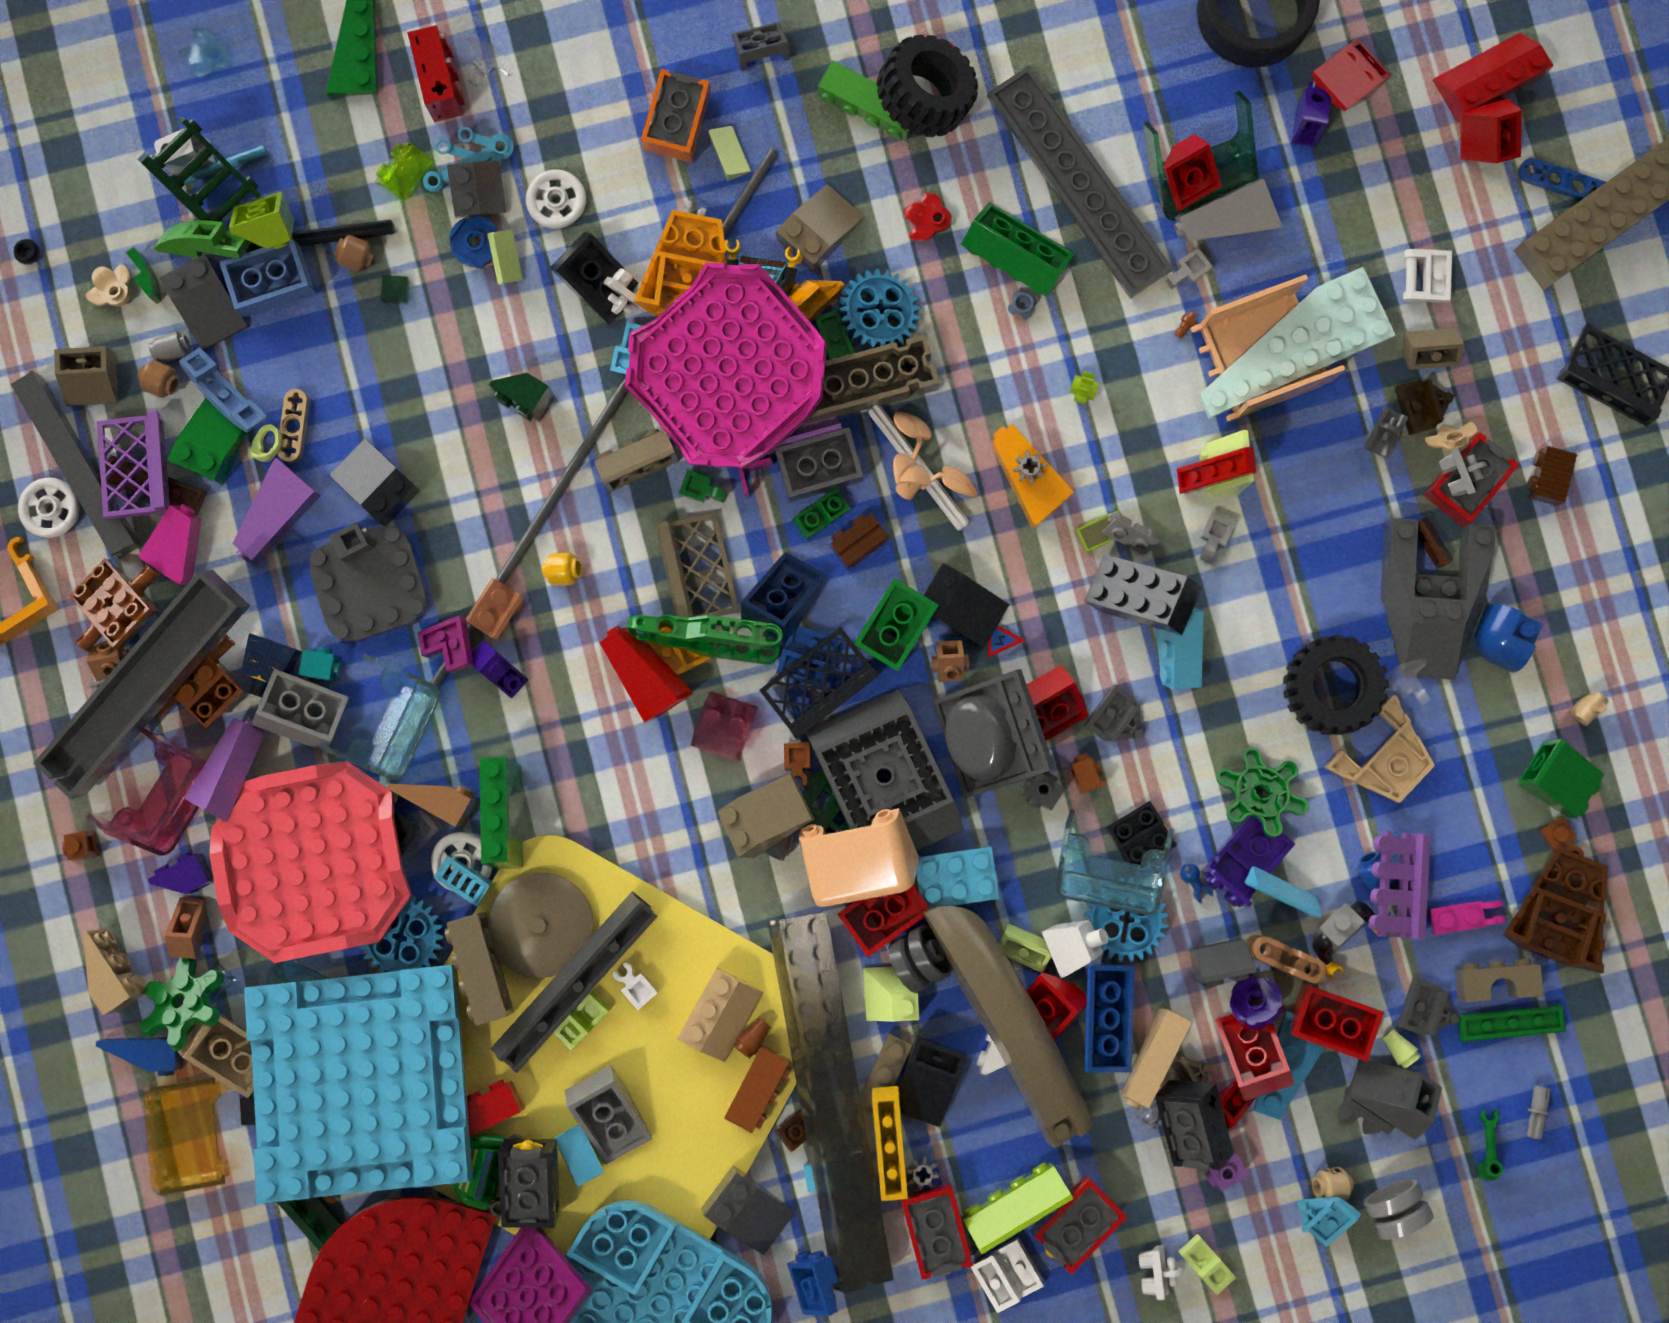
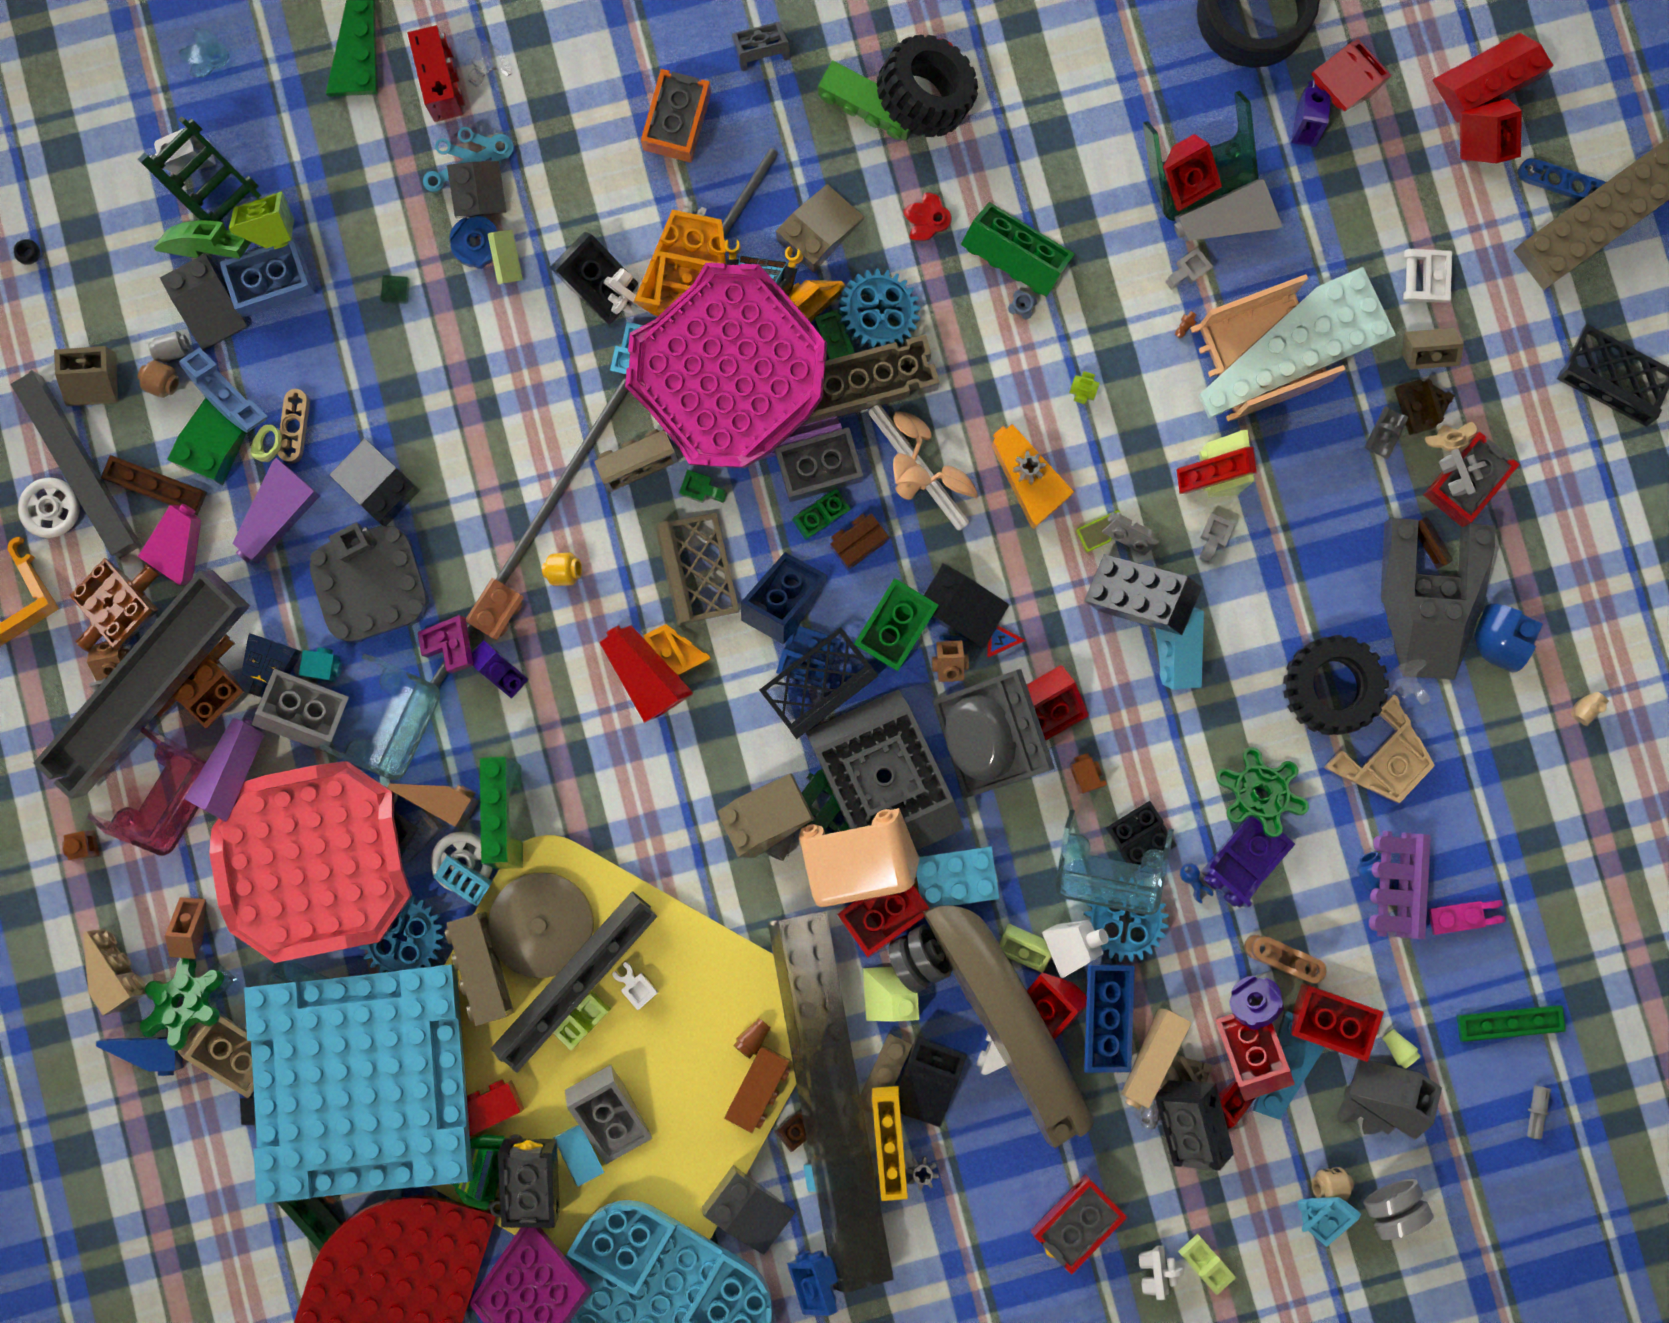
tan plate [86,264,131,307] -> none
medium lavender fence [97,410,170,520] -> none
green slope [126,246,161,304] -> none
clear yellow windscreen [142,1077,229,1196] -> none
dark purple slope [147,852,214,894] -> none
medium azure bar [184,145,267,184] -> none
black axle [246,219,395,253] -> none
medium nougat head [334,235,374,272] -> none
clear neon green bracket [375,142,433,201] -> none
dark green slope [489,373,555,422] -> none
white plate [526,169,586,229] -> none
green piece [627,615,783,665] -> none
tan slope [677,967,763,1062] -> none
clear pink slope [690,691,758,761] -> none
yellowish green slope [708,126,751,181] -> none
dark pink bracket [738,458,773,498] -> none
dark orange plate [784,742,811,788] -> none
dark grey piece [901,1182,973,1280] -> none
lime slope [962,1162,1074,1254] -> none
white slope [971,1237,1045,1313] -> none
dark grey plate [987,66,1173,299] -> none
dark grey brick [1022,771,1065,811] -> none
dark grey slope [1083,684,1143,742] -> none
dark grey slope [1189,938,1256,986] -> none
medium lavender brick [1204,1151,1249,1192] -> none
medium azure slope [1245,866,1322,918] -> none
torso [1312,901,1381,980] -> none
dark grey slope [1397,977,1460,1036] -> none
dark tan arch [1454,959,1544,1002] -> none
green brick [1477,1109,1503,1181] -> none
reddish brown wedge [1503,847,1608,973] -> none
green slope [1516,739,1605,818] -> none
reddish brown brick [1526,446,1577,506] -> none
dark orange plate [1538,816,1584,856] -> none

